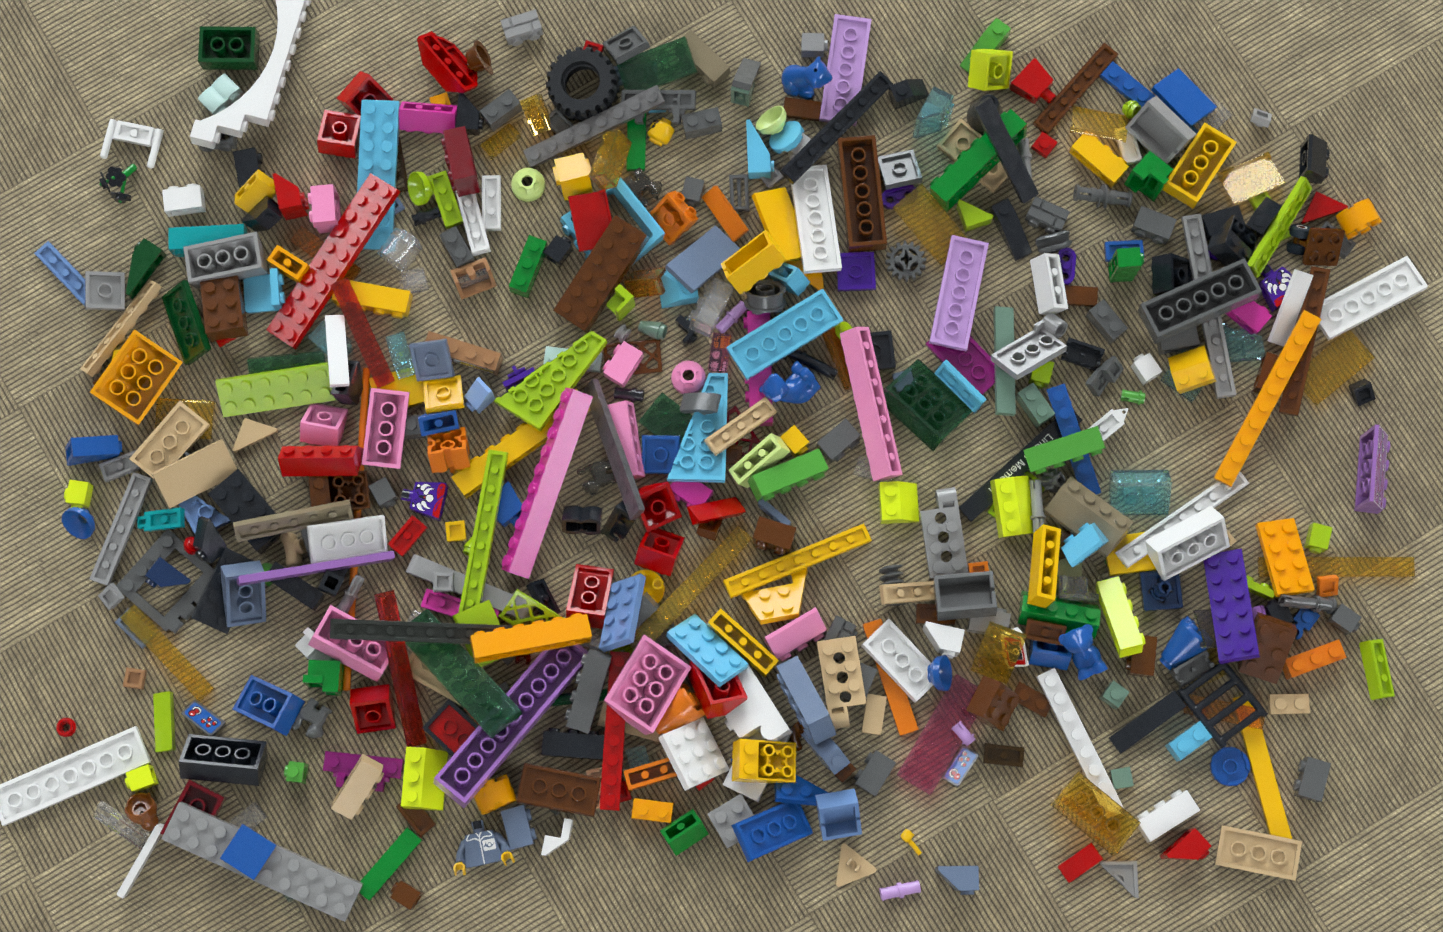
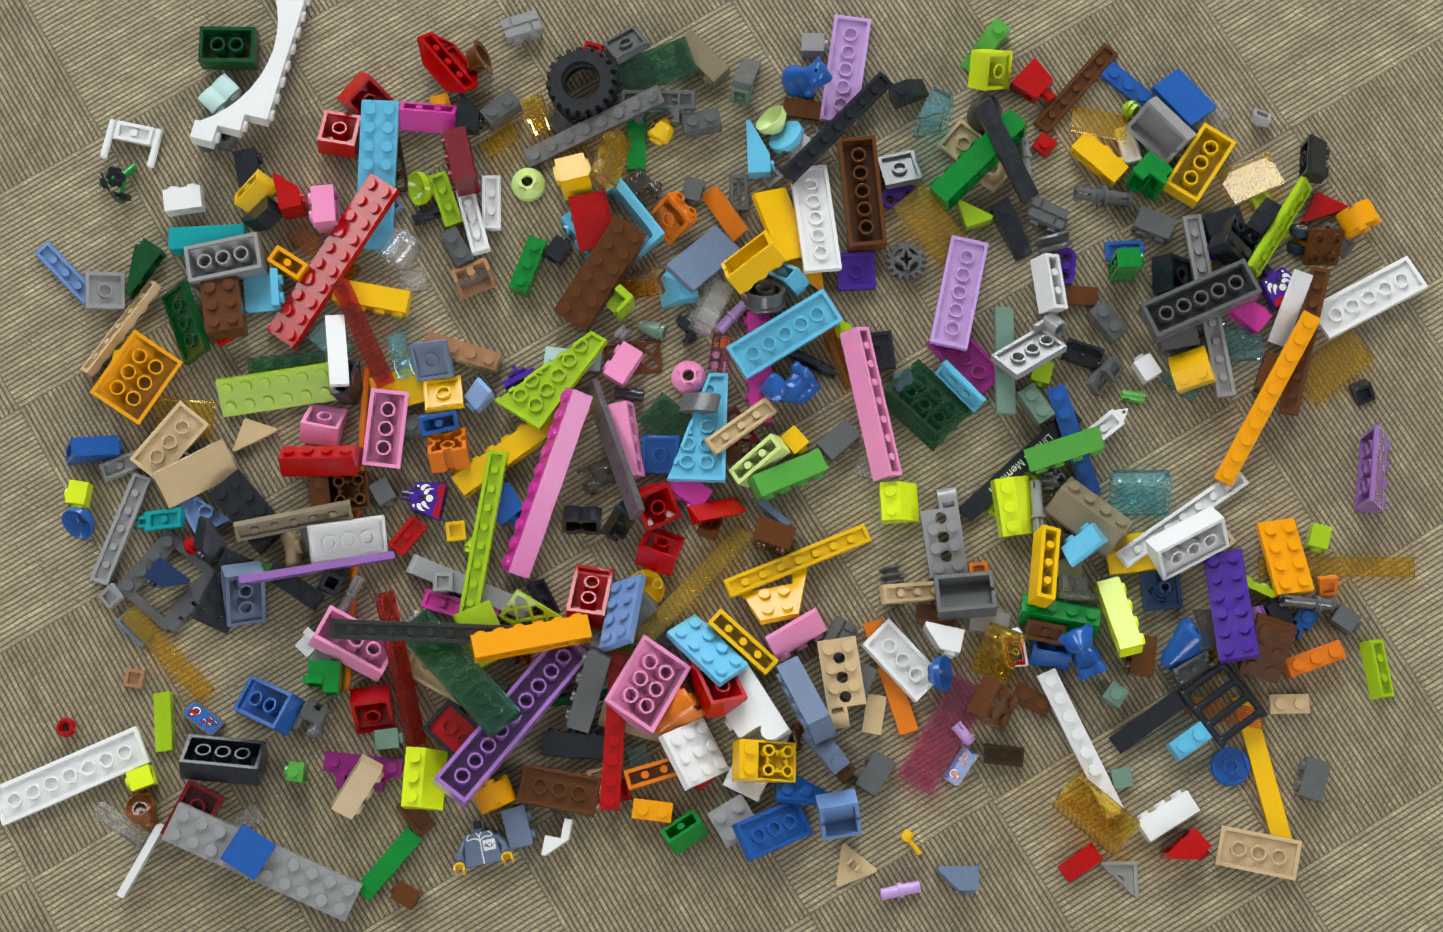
none -> sand green brick [374,728,405,751]

